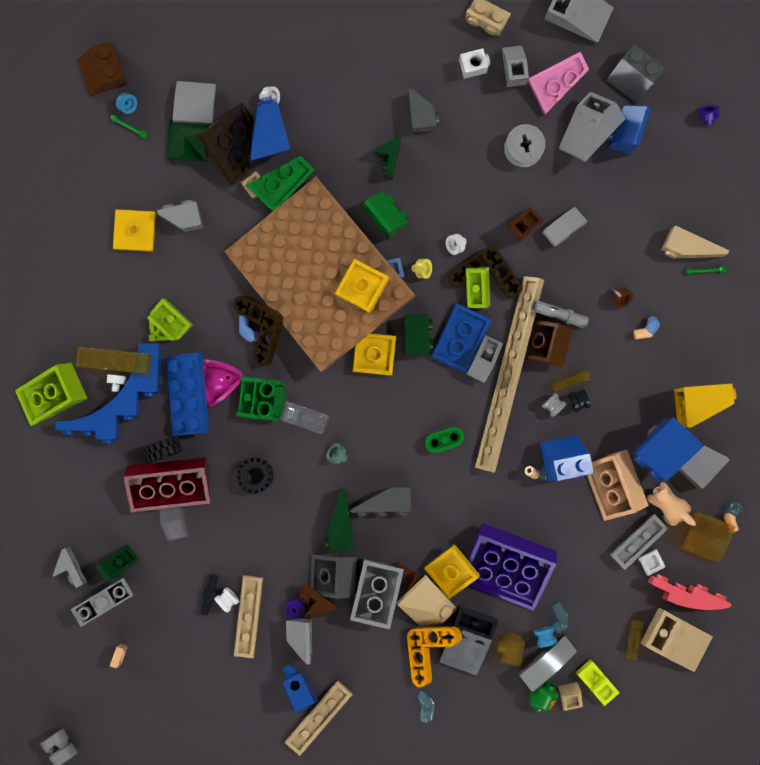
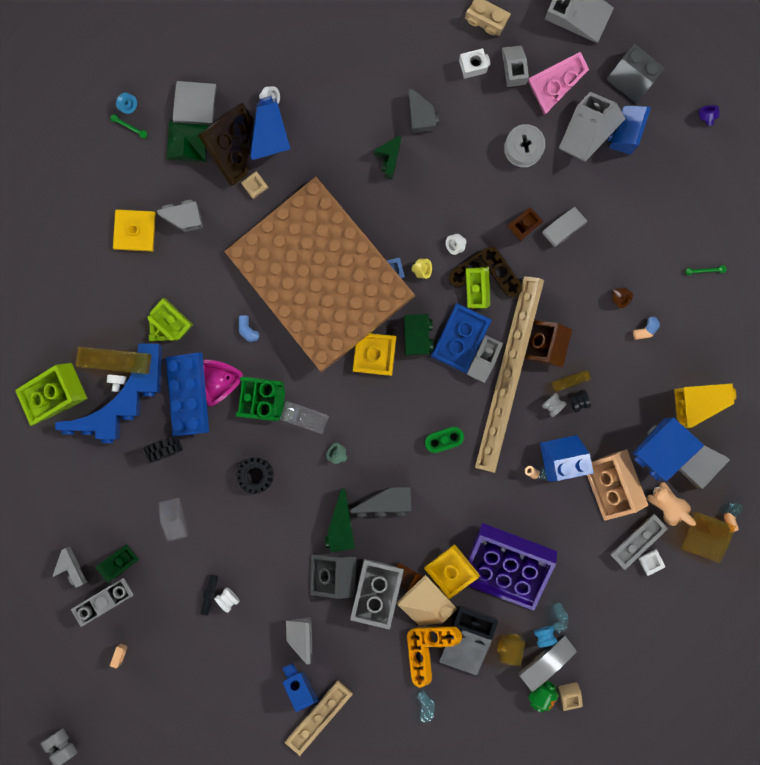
reddish brown slope [78,41,127,97] -> none
dark red slope [123,457,211,512] -> none
dark brown beam [234,295,283,366] -> none
tan tile [234,575,263,659] -> none
green wing [245,156,315,212] -> none
dark purple tile [285,598,305,619] -> none
reddish brown slope [296,583,337,619] -> none
yellow plate [334,258,390,313] -> none
green slope [364,191,408,240] -> none
light grey pin [531,299,589,328] -> none
neon yellow slope [576,659,619,706] -> none
clear yellow axle [626,619,643,660] -> none
tan slope [640,608,713,672] -> none
coral slope [647,574,732,610] -> none
tan slope [661,225,729,259] -> none

